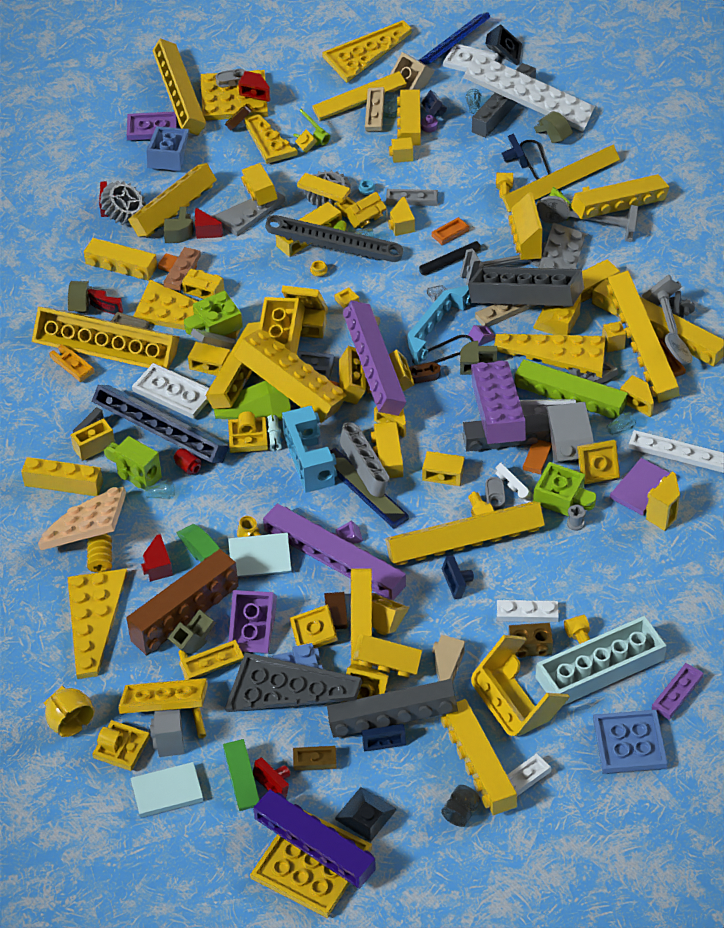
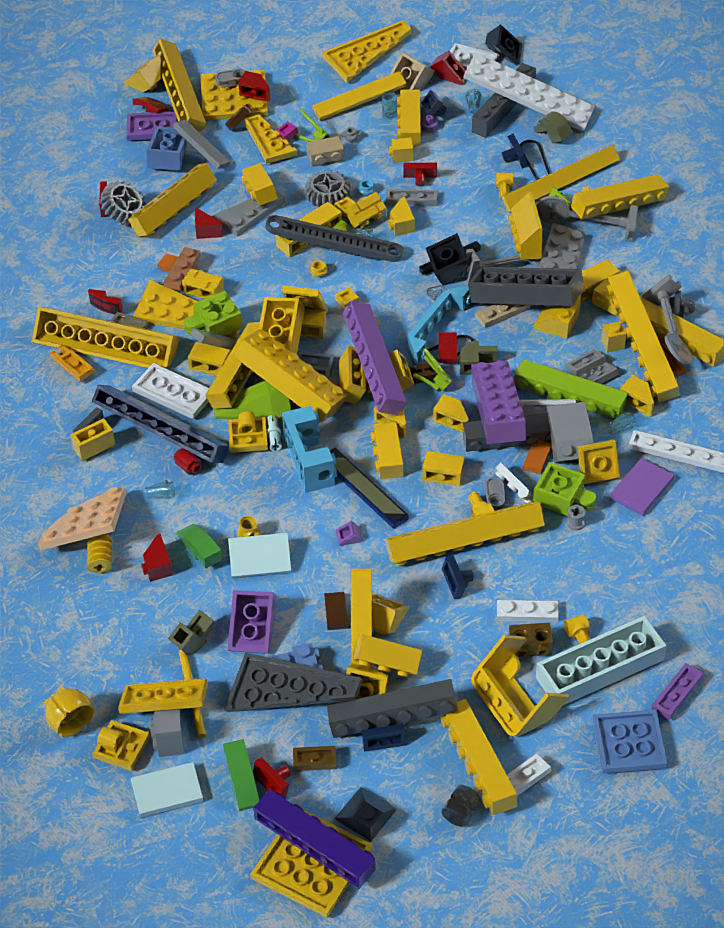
yellow brick [21,457,103,496] -> none
yellow wing [67,568,128,679] -> none
olive brick [68,281,92,311] -> none
yellow brick [83,238,158,281] -> none
lime brick [104,436,162,492] -> none
dark orange brick [126,549,239,656] -> none
olive brick [163,207,194,243] -> none
yellow plate [179,640,244,680] -> none
medium lavender brick [263,503,406,601] -> none
yellow tile [290,604,338,648] -> none
yellow plate [295,129,318,153] -> none
yellow tile [297,173,351,203] -> none
light grey beam [339,422,389,497] -> none
tan plate [365,87,385,131] -> none
clear blue tile [419,12,490,65] -> none
orange tile [432,217,469,245] -> none
tan slope [432,634,465,684] -> none
medium lavender slope [468,325,495,346] -> none
yellow wing [494,333,606,378] -> none
yellow slope [646,471,680,531] -> none
none -> yellow slope [123,55,161,93]
none -> red slope [133,97,169,113]
none -> light grey tile [173,119,230,169]
none -> dark pink plate [276,121,299,141]
none -> tan brick [306,136,344,166]
none -> light grey plate [341,127,361,143]
none -> red tile [403,162,437,186]
none -> lime plant [413,348,452,391]
none -> black slope [426,233,468,285]
none -> red slope [430,51,466,85]
none -> yellow slope [433,394,469,433]
none -> red tile [438,332,457,363]

